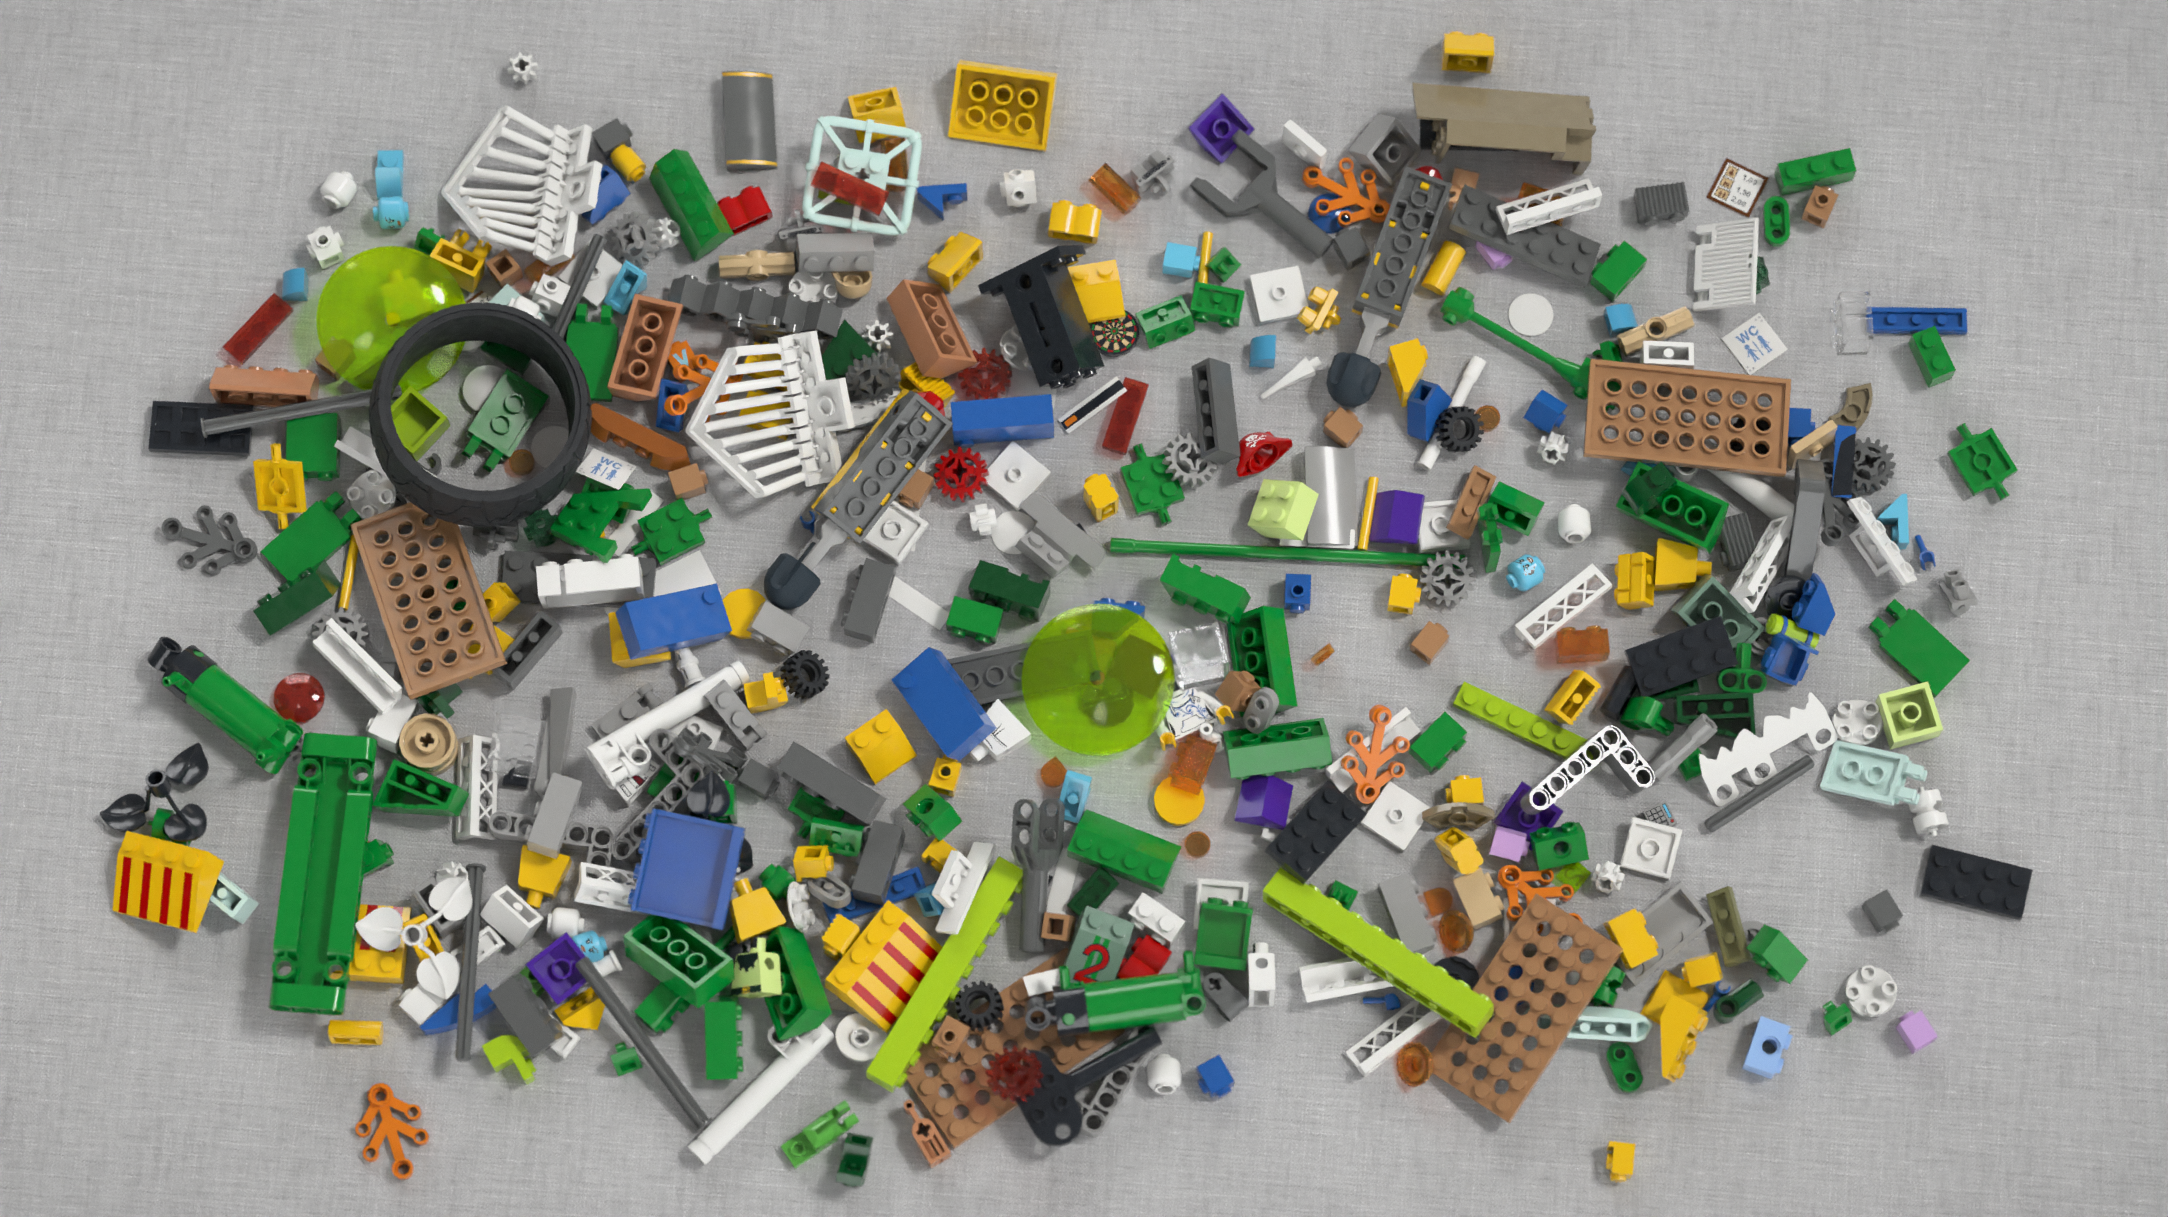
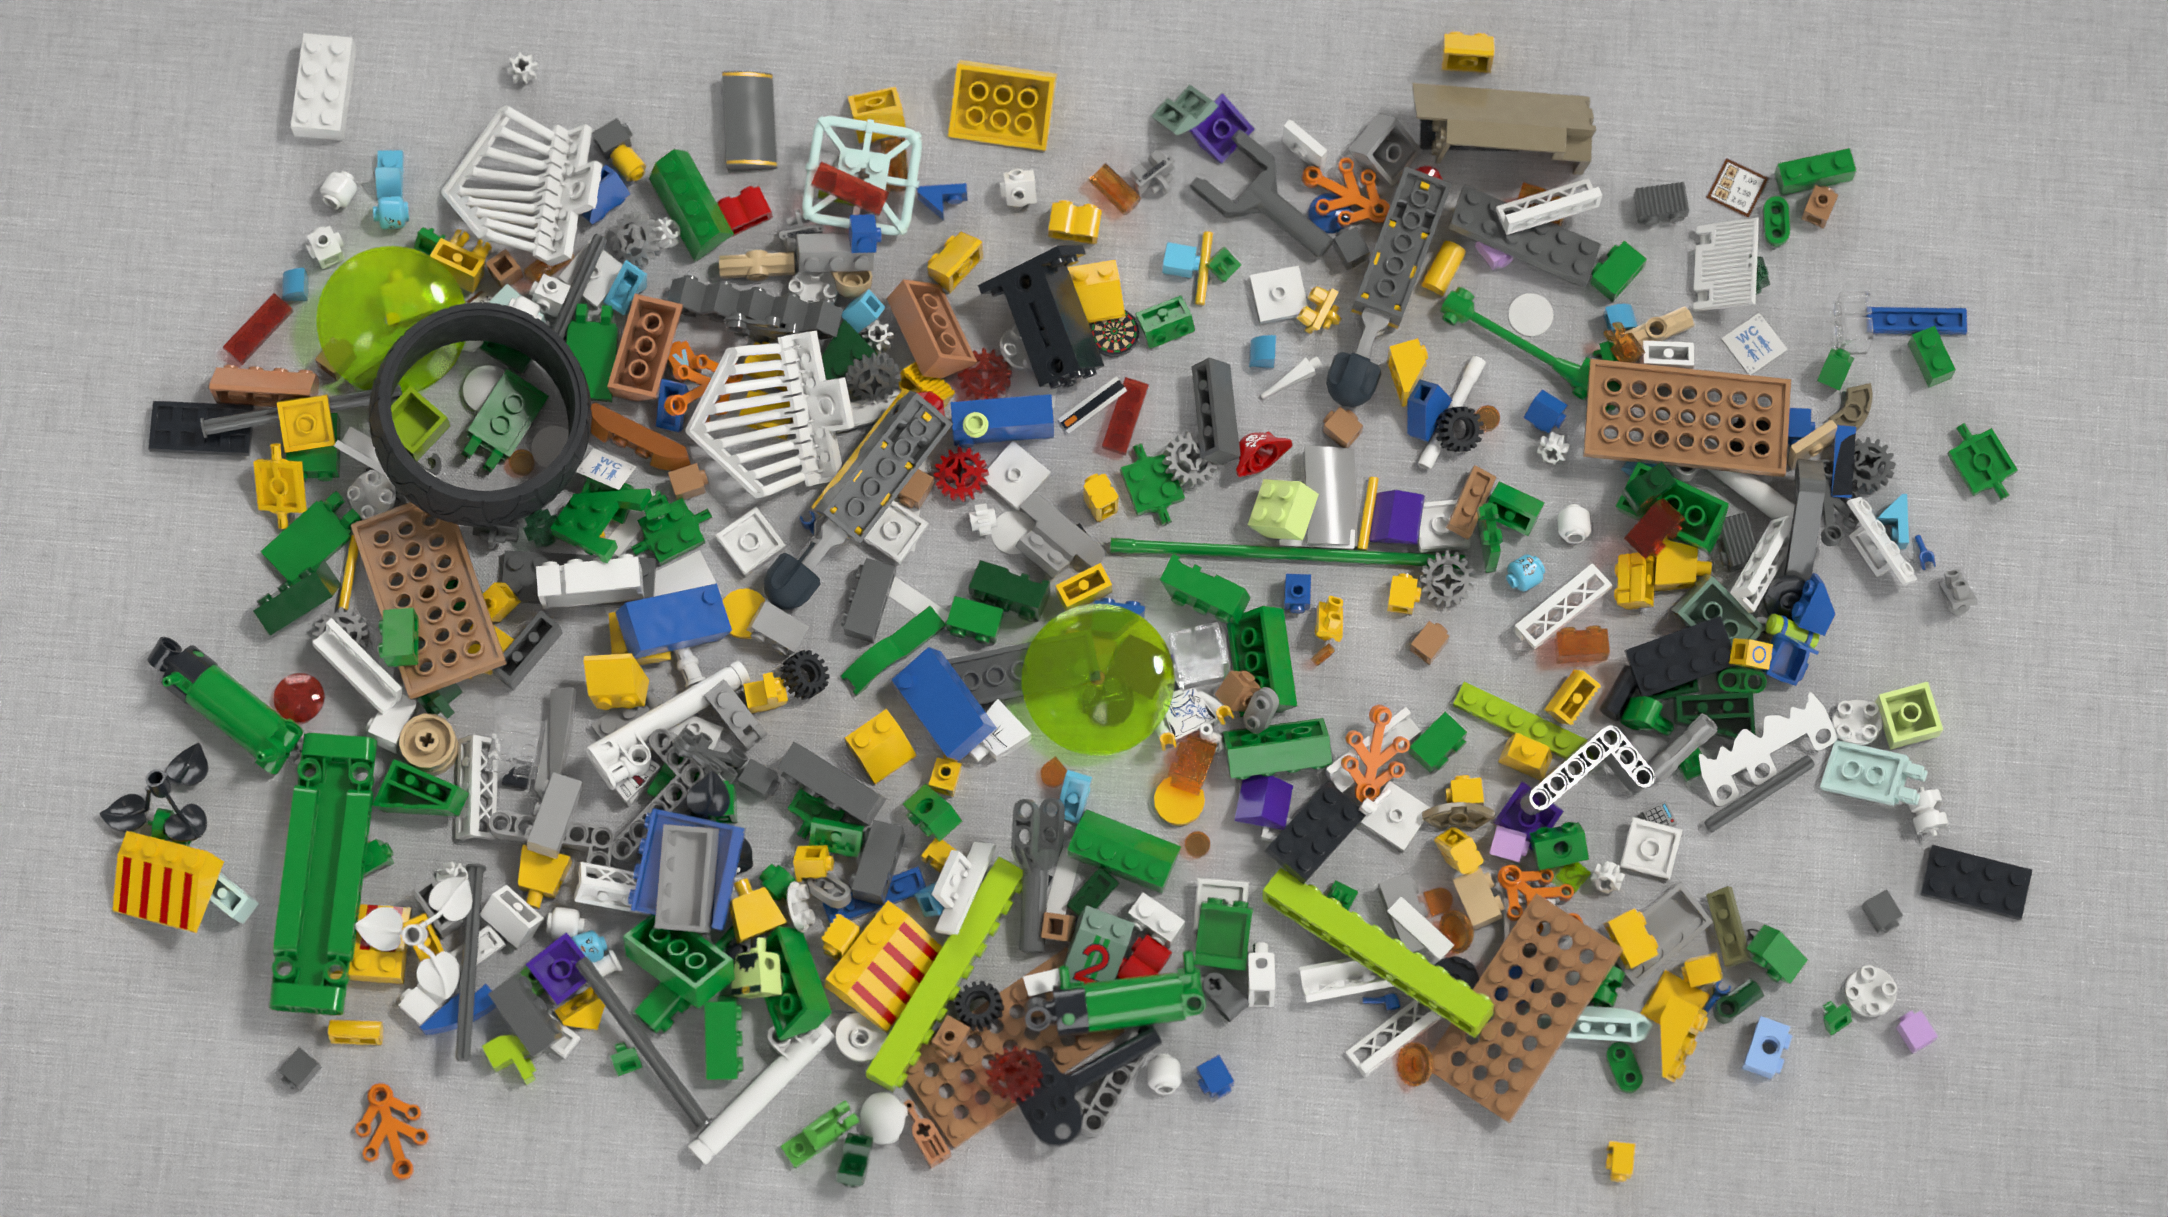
dark grey plant [161,505,258,576] -> none
green bracket [1190,282,1245,328] -> none
light nougat plate [1448,167,1479,211] -> none
green tile [1868,599,1970,698] -> none
none -> yellow plate [277,394,336,453]
none -> dark grey brick [278,1047,322,1091]
none -> white brick [291,33,356,141]
none -> green brick [379,608,419,667]
none -> yellow slope [583,653,649,710]
none -> green plate [644,491,672,521]
none -> light grey slope [655,824,719,932]
none -> white plate [715,507,786,577]
none -> medium azure brick [841,289,885,333]
none -> green piece [841,606,946,696]
none -> blue brick [848,214,881,253]
none -> white dish [860,1092,907,1144]
none -> yellowish green plate [963,412,988,438]
none -> yellow brick [1055,563,1112,615]
none -> sand green slope [1152,84,1218,135]
none -> yellow hips [1315,596,1343,642]
none -> white hand [1359,788,1392,816]
none -> white sticker [1387,897,1454,960]
none -> yellow torso [1498,733,1553,781]
none -> clear orange plate [1603,322,1646,363]
none -> clear red brick [1624,498,1685,559]
none -> yellow brick [1729,638,1773,670]
none -> green brick [1817,348,1854,391]

